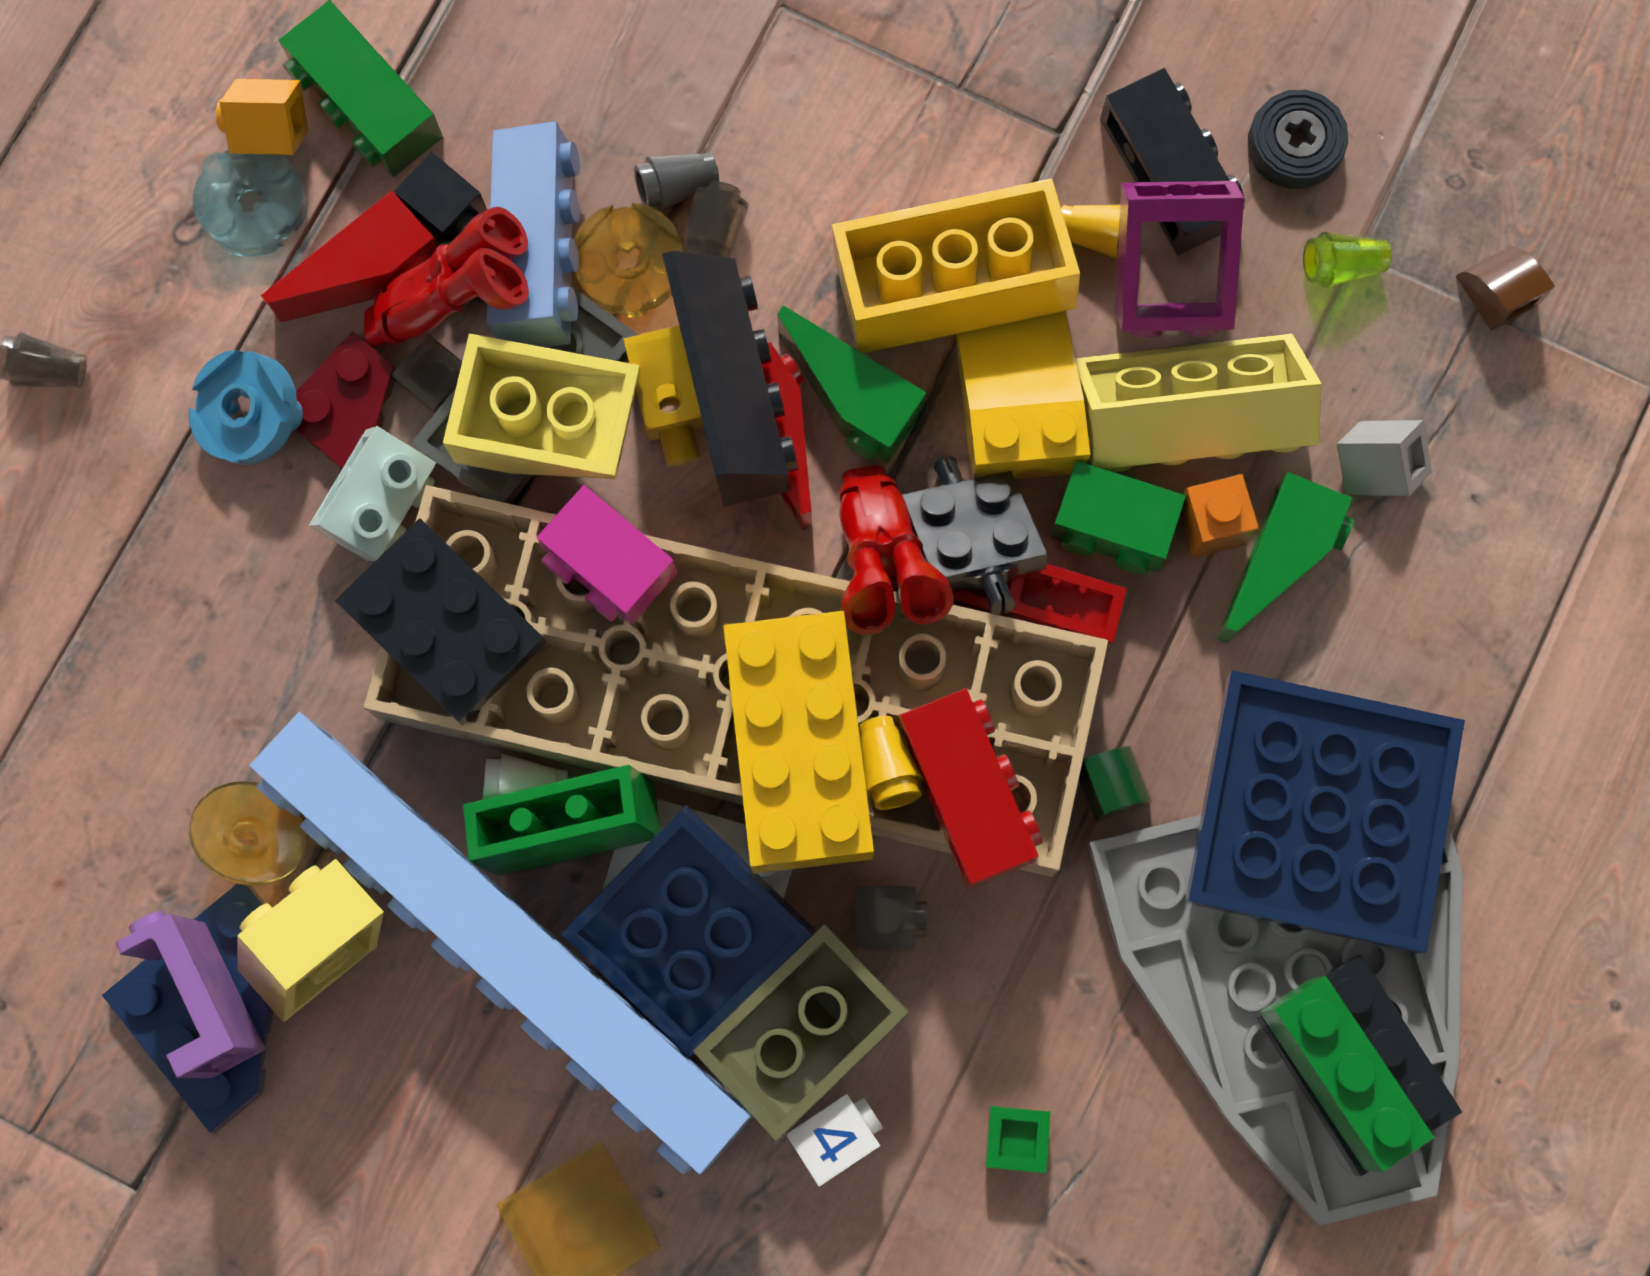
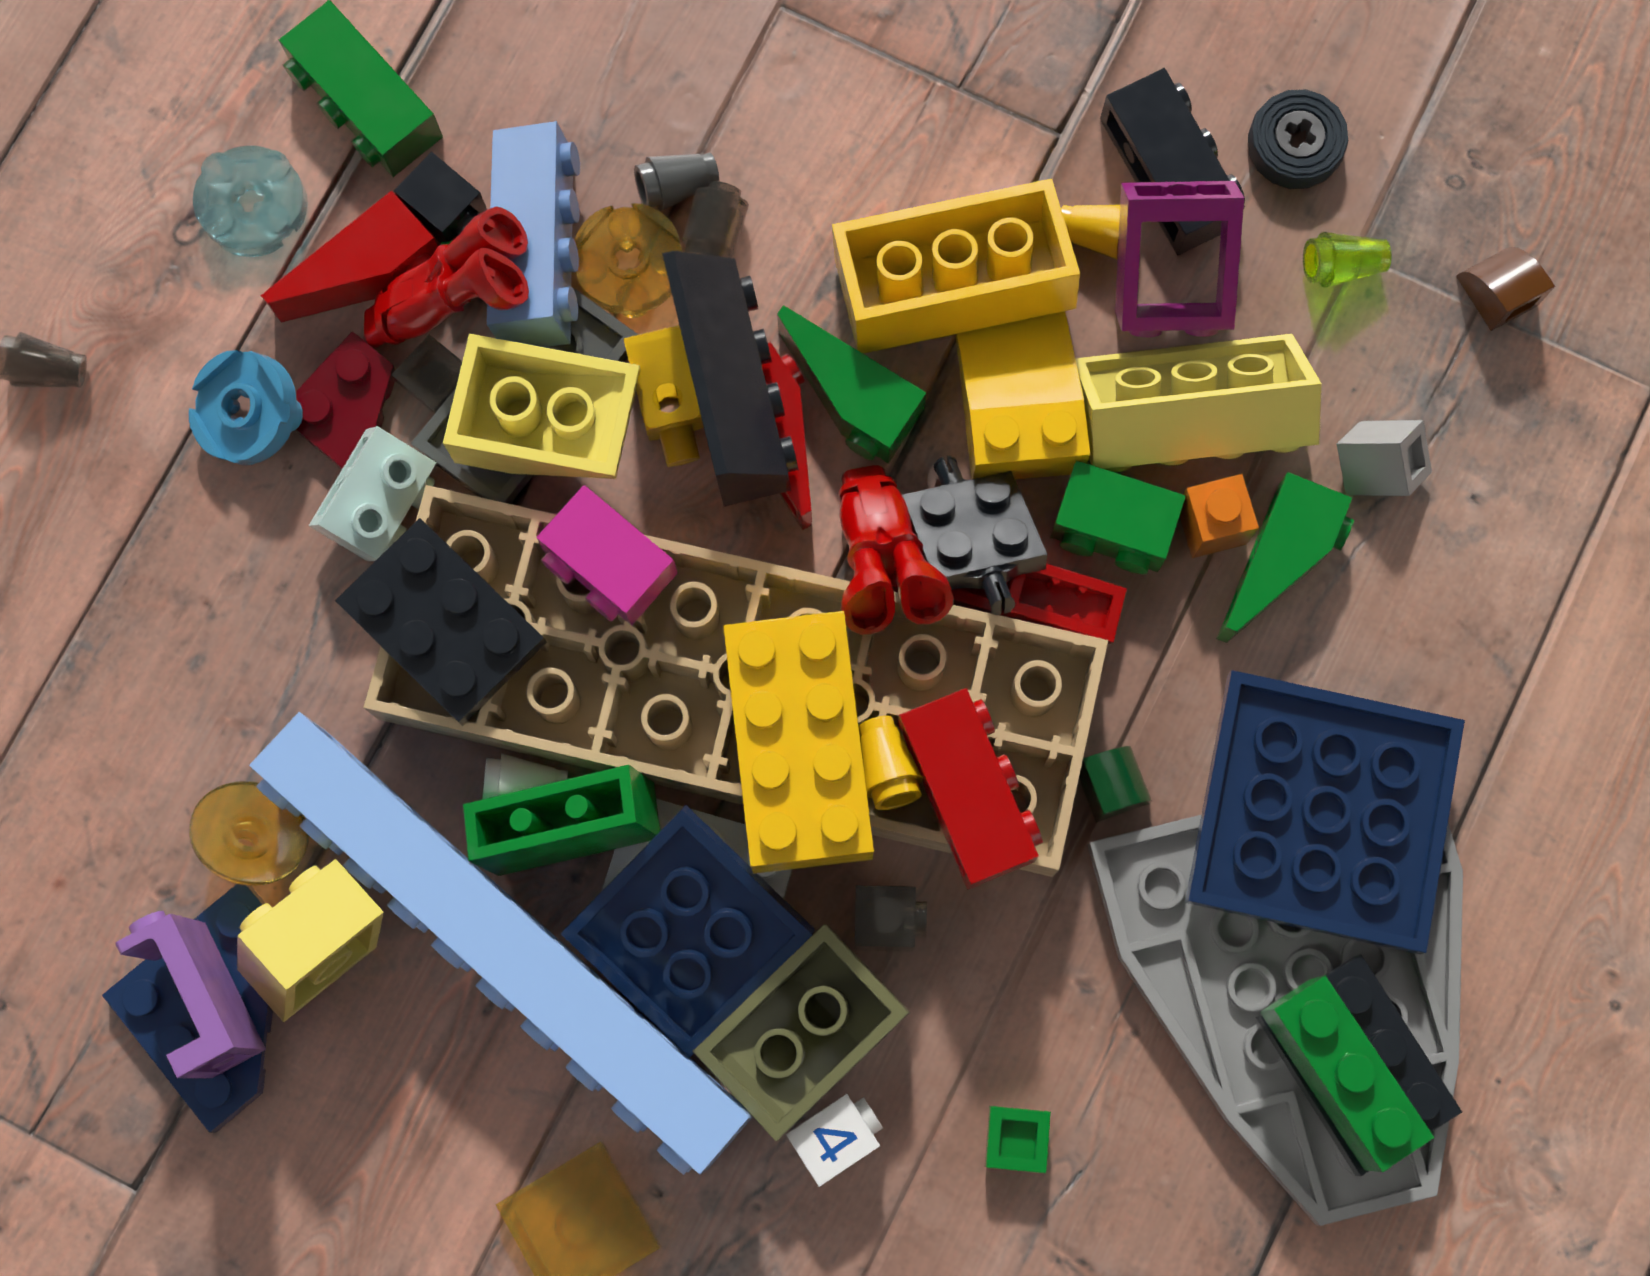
light orange brick [216,79,309,155] -> none

